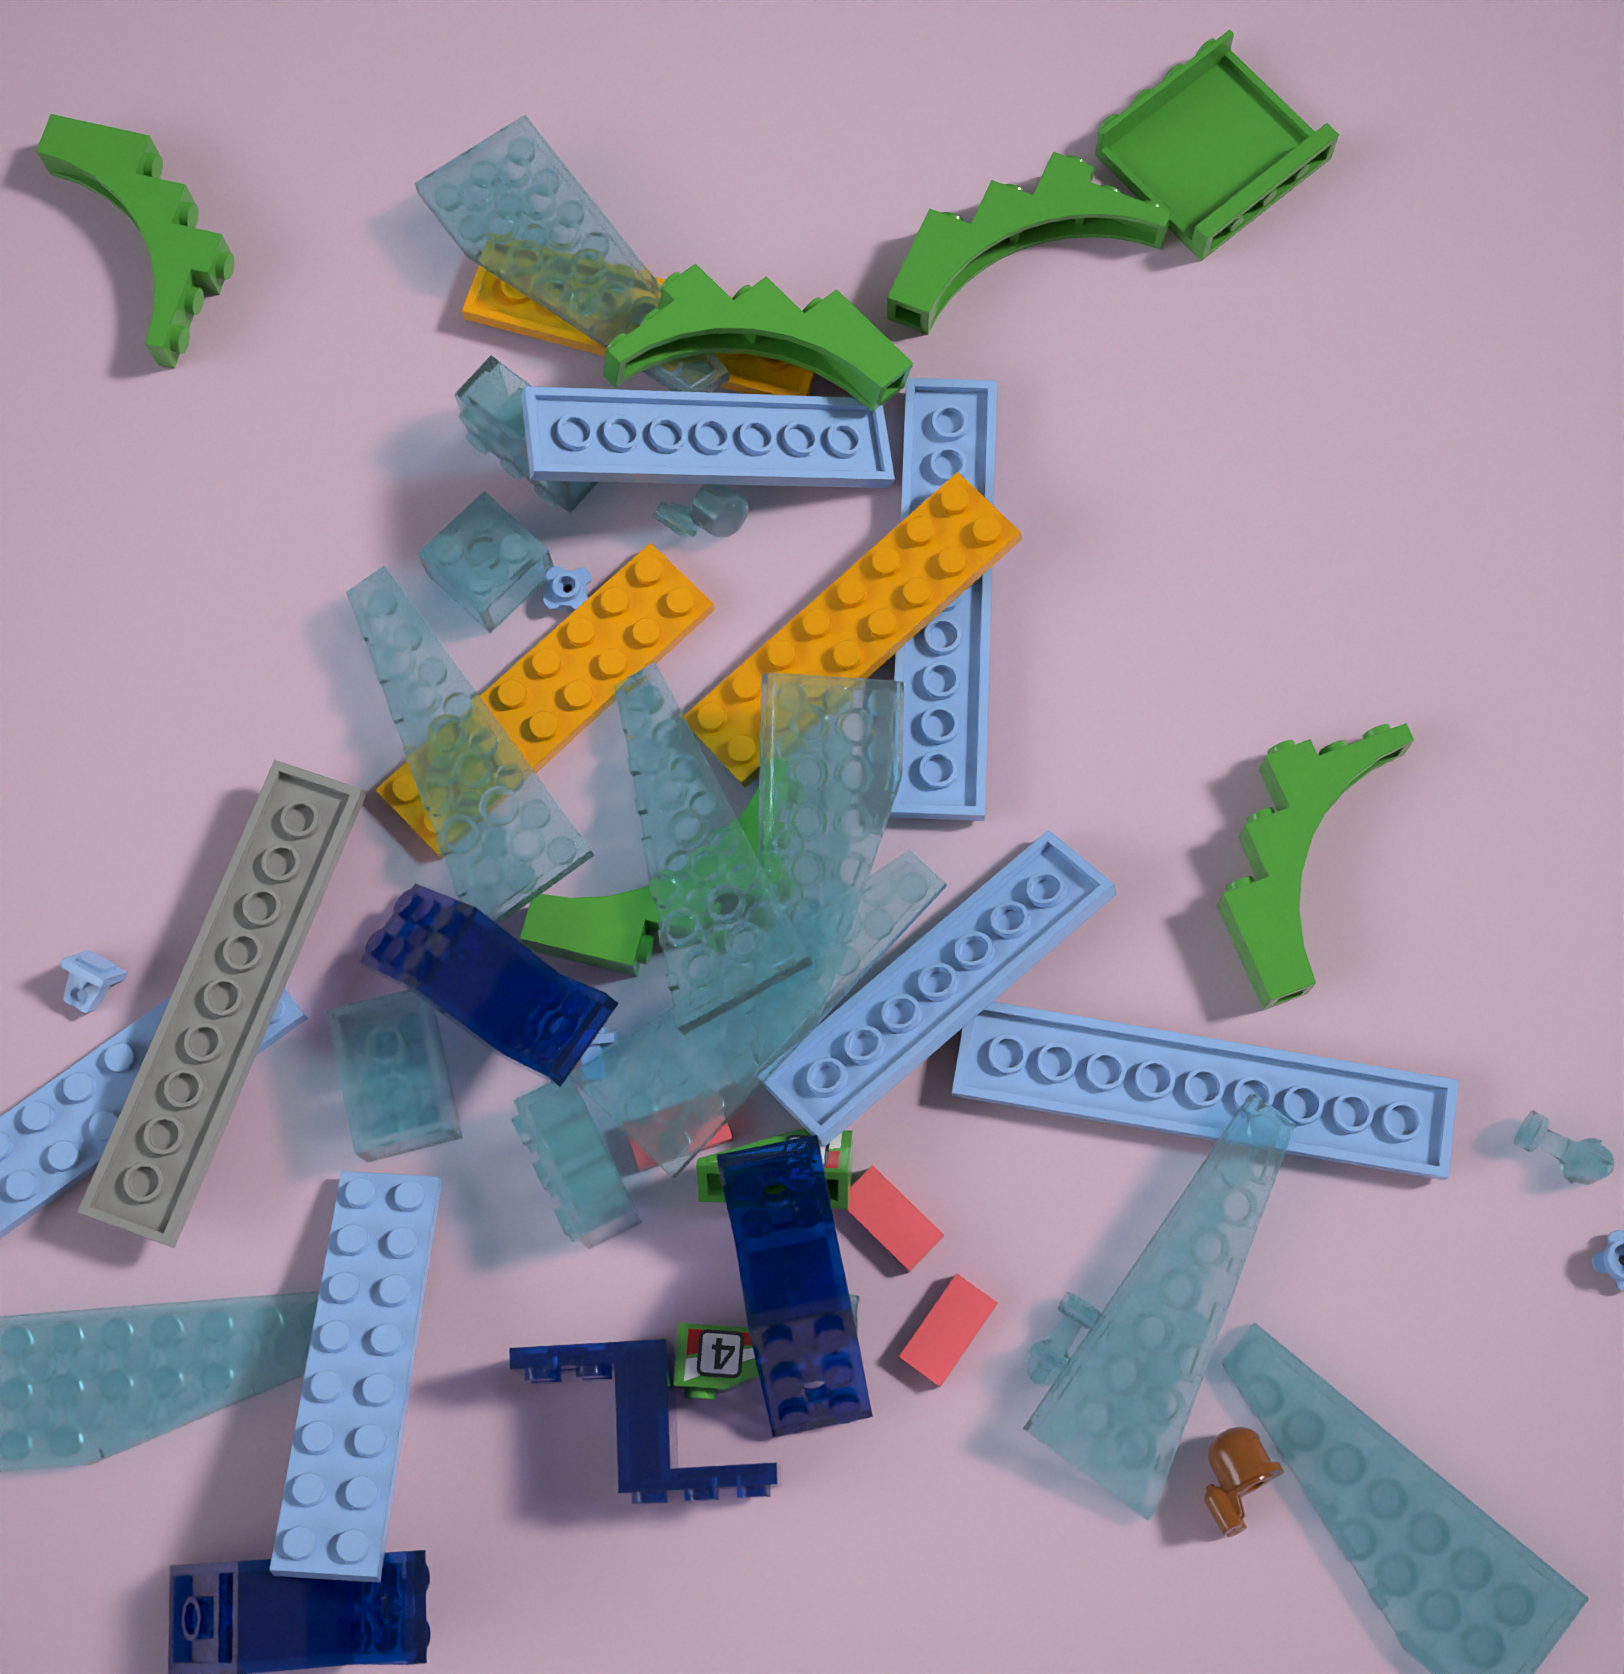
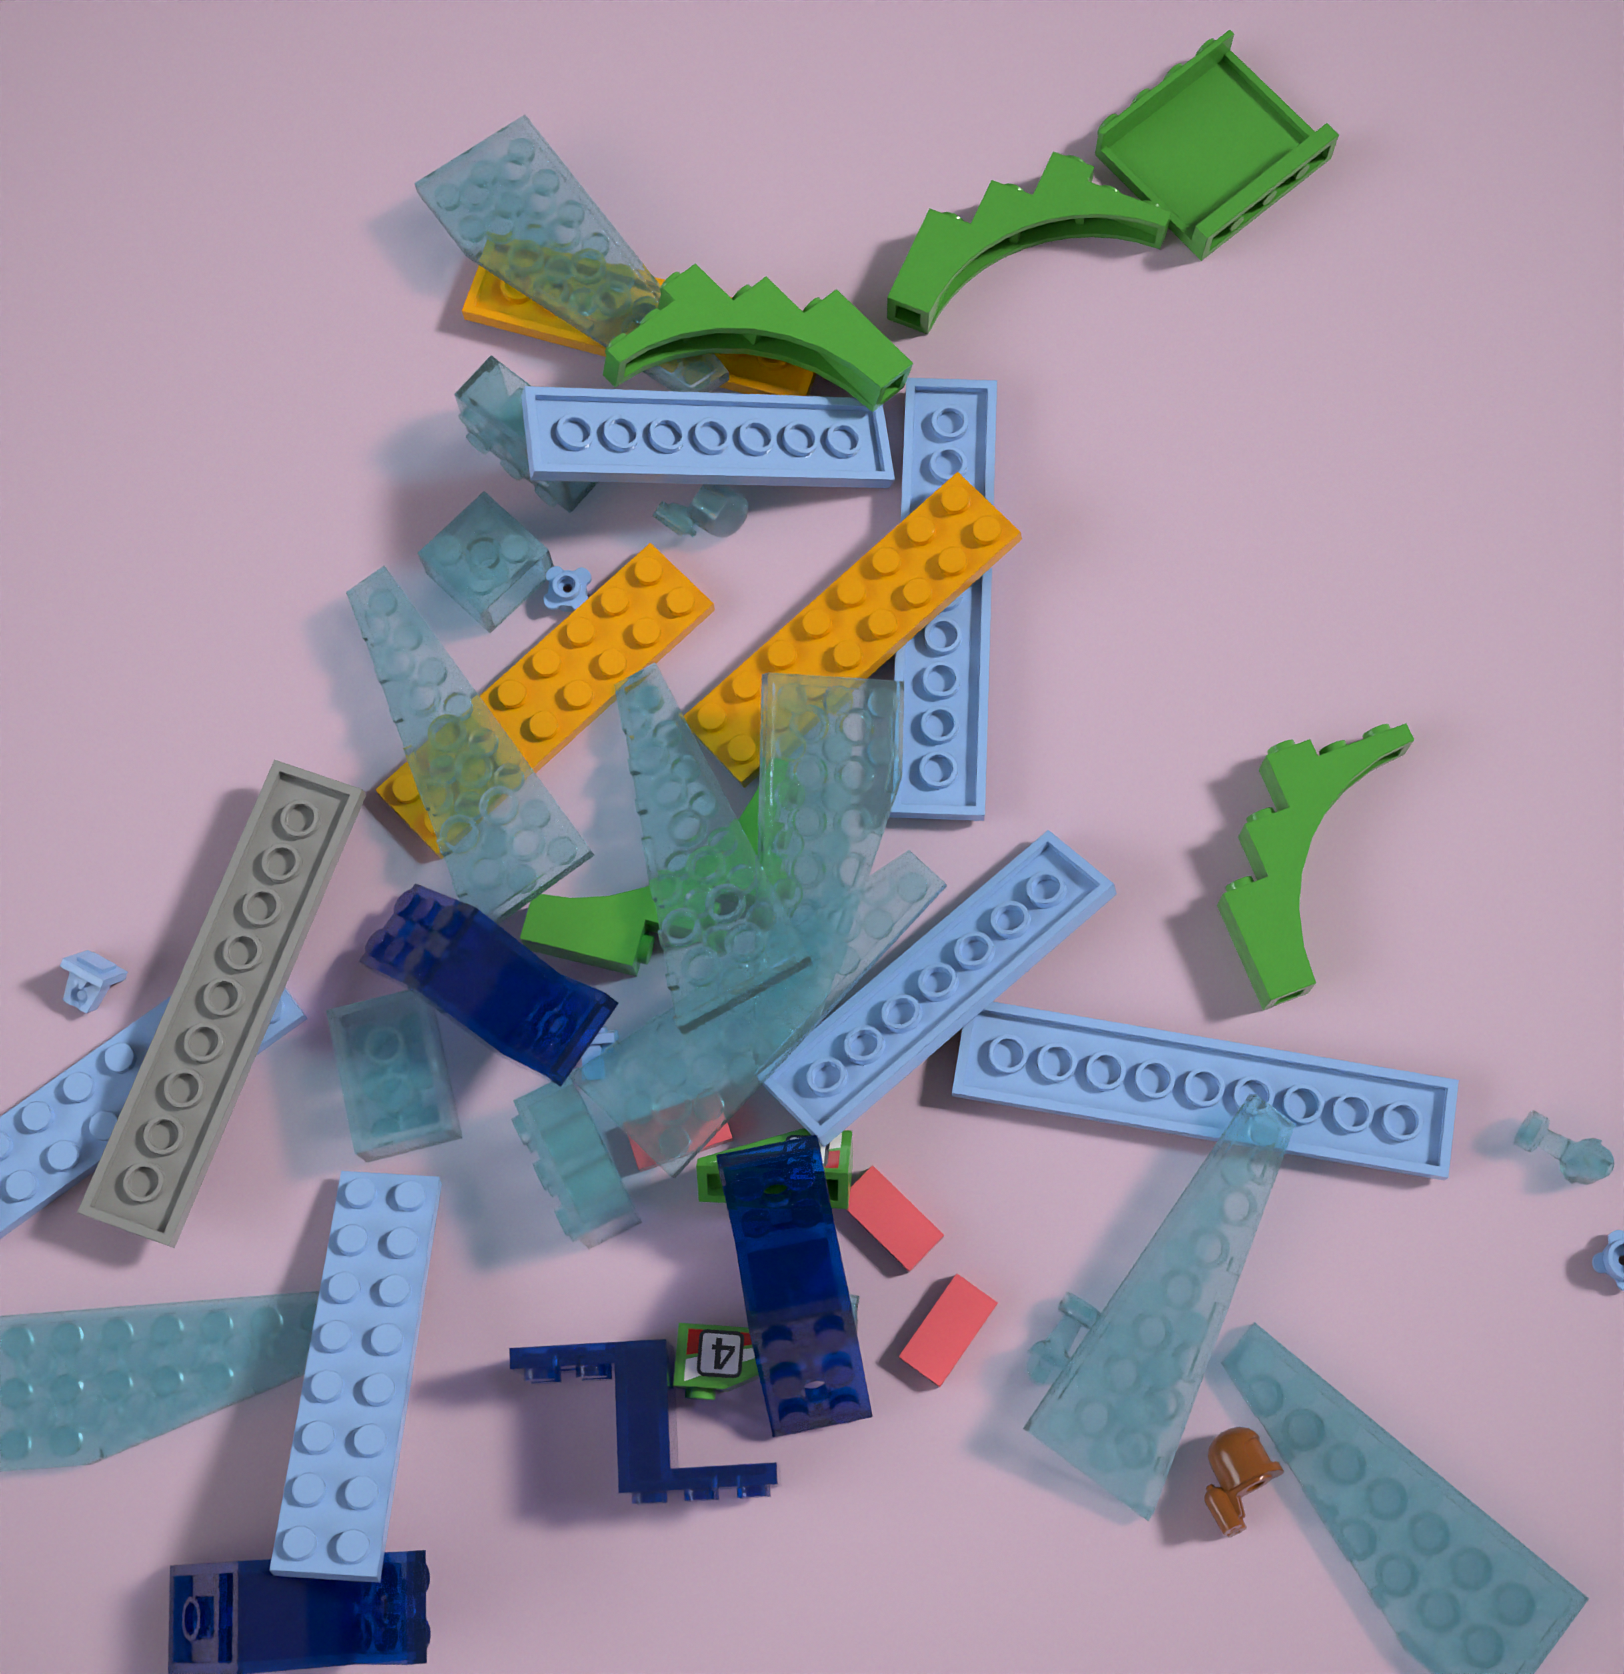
bright green arch [36,114,234,369] -> none

